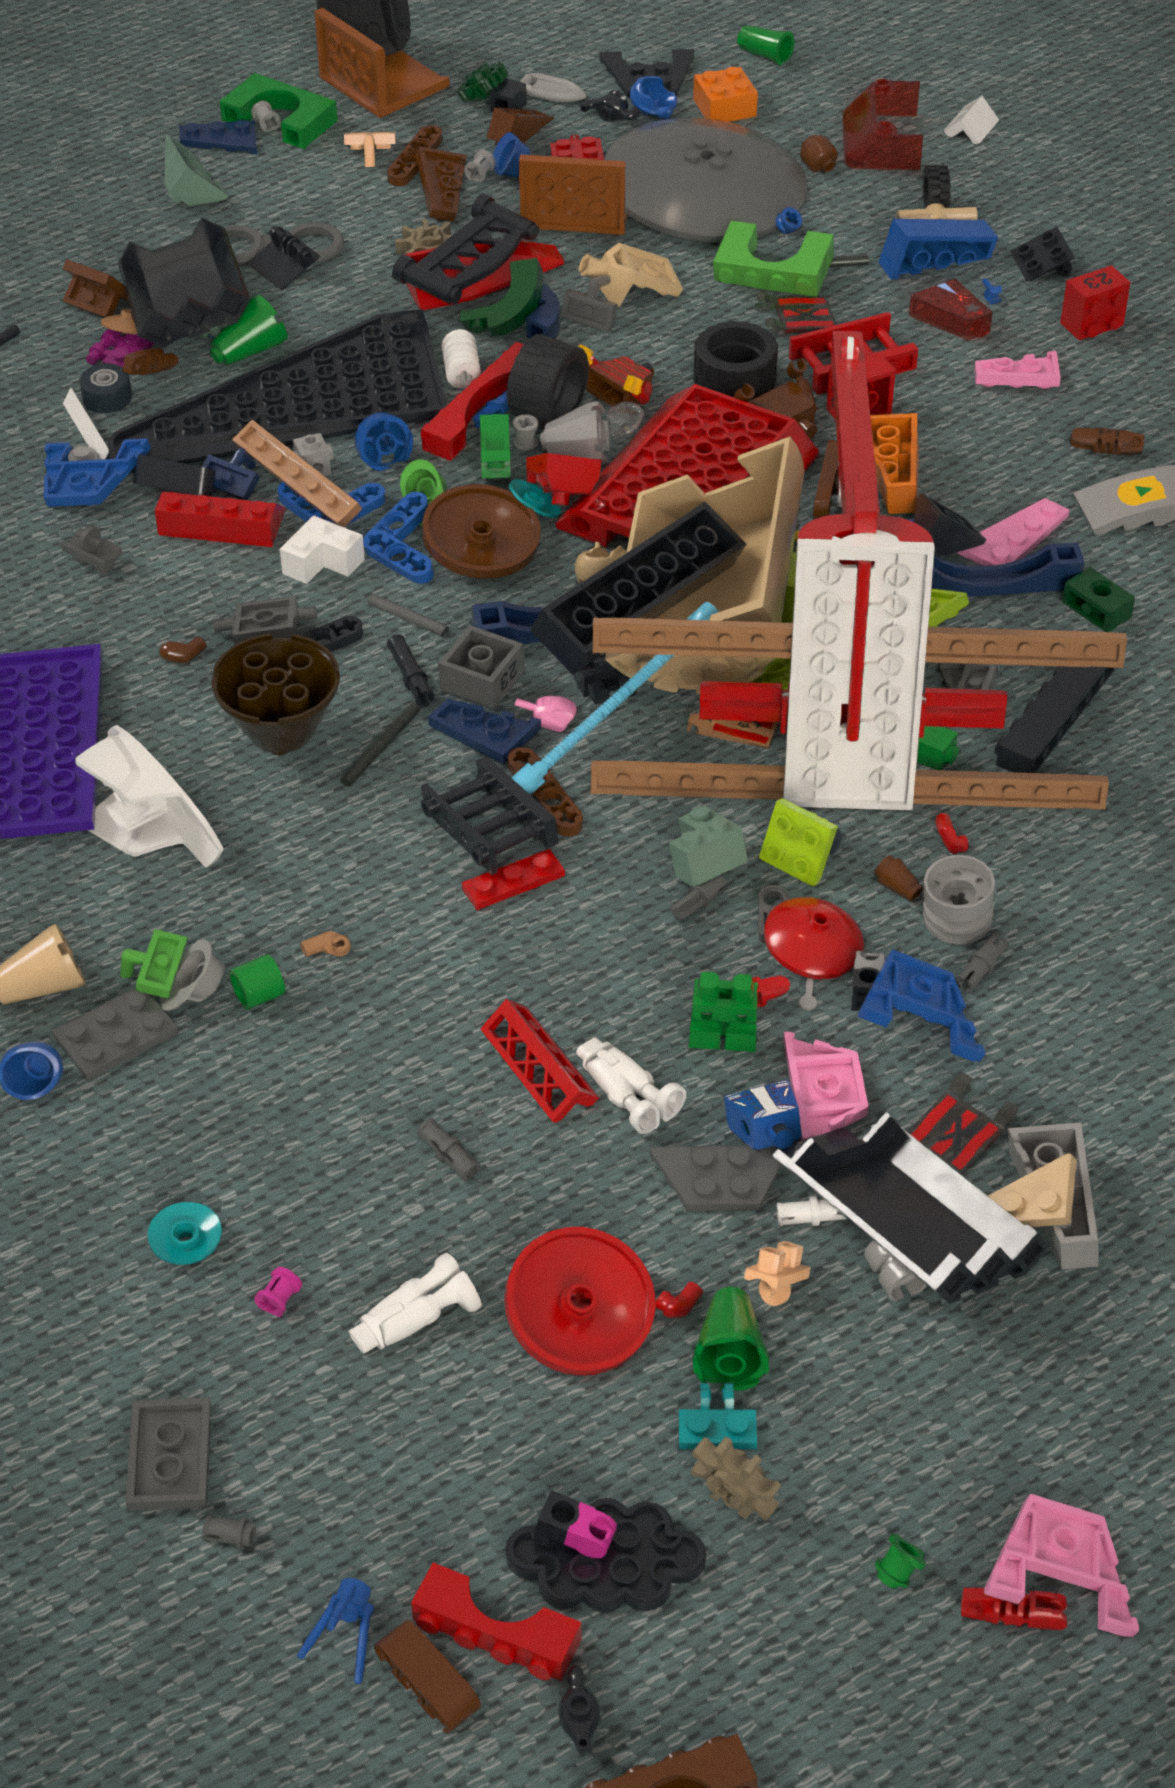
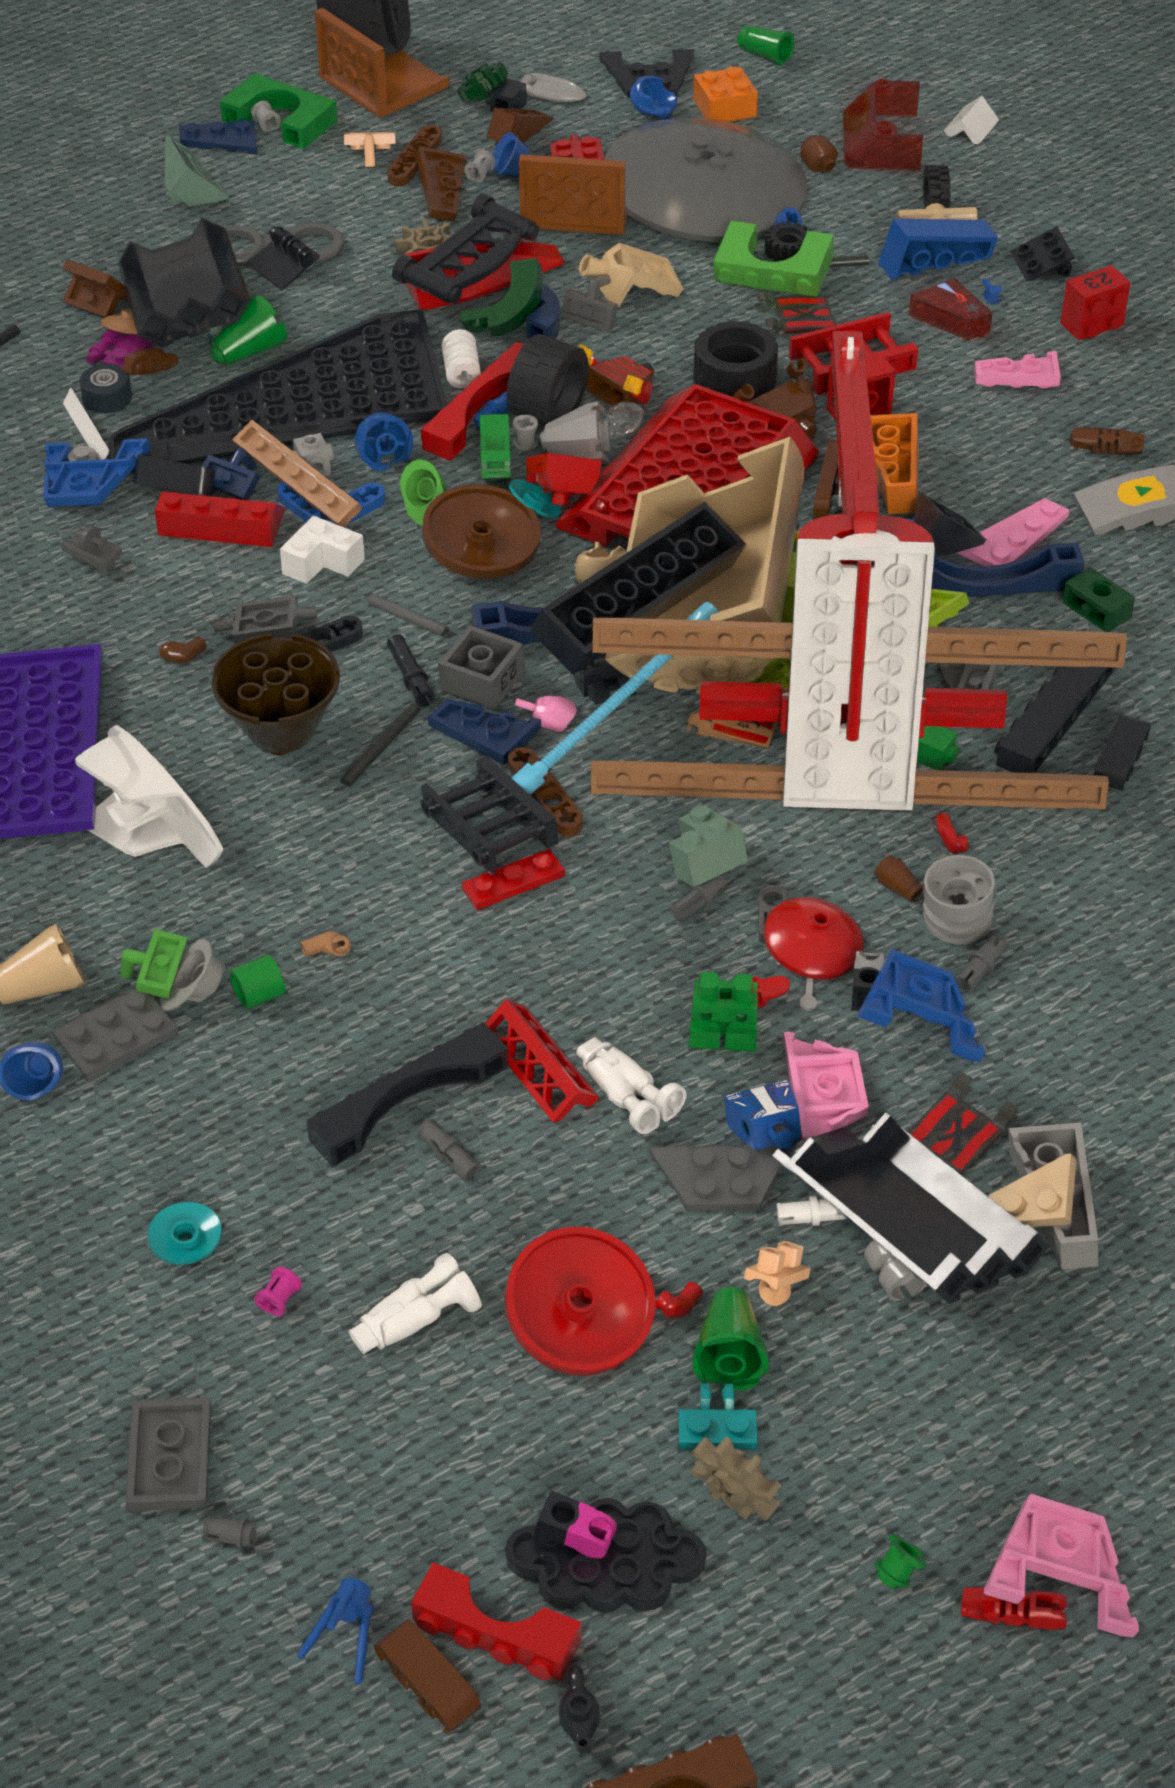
blue beam [363,492,435,584] -> none
black piece [580,90,640,121] -> none
lime plate [759,798,842,887] -> none
none -> black arch [307,1022,508,1168]
none -> black tyre [764,221,811,262]
none -> black beam [1093,714,1151,791]

